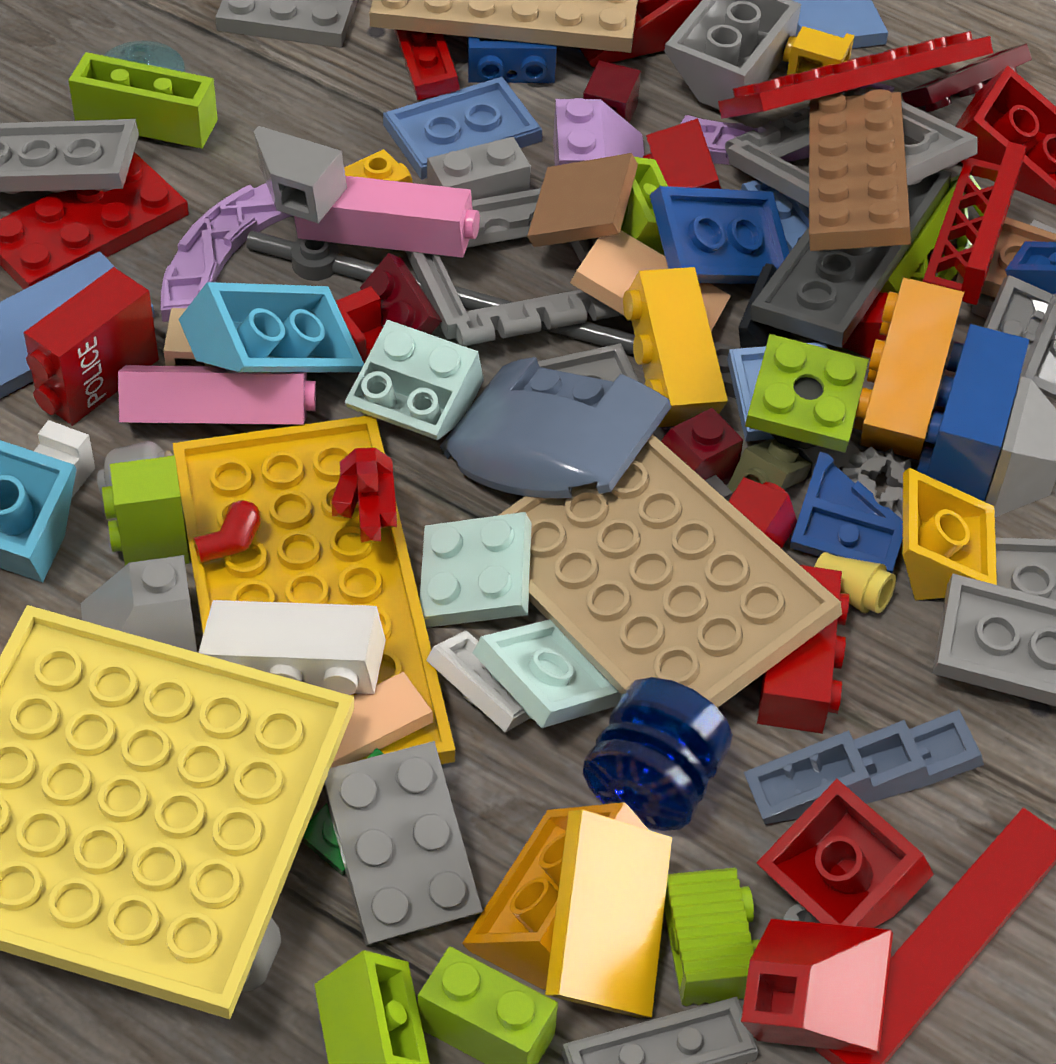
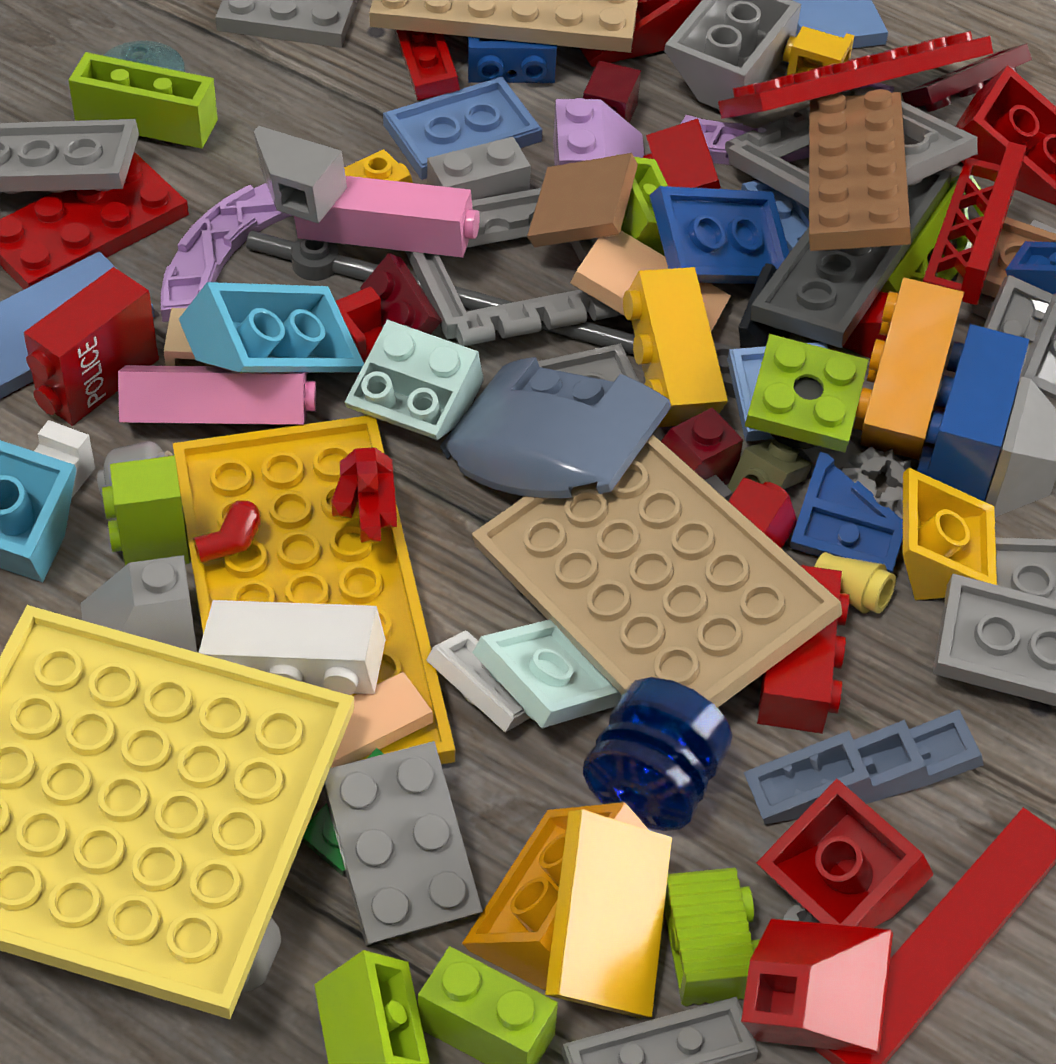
light aqua plate [420,512,532,628] -> none

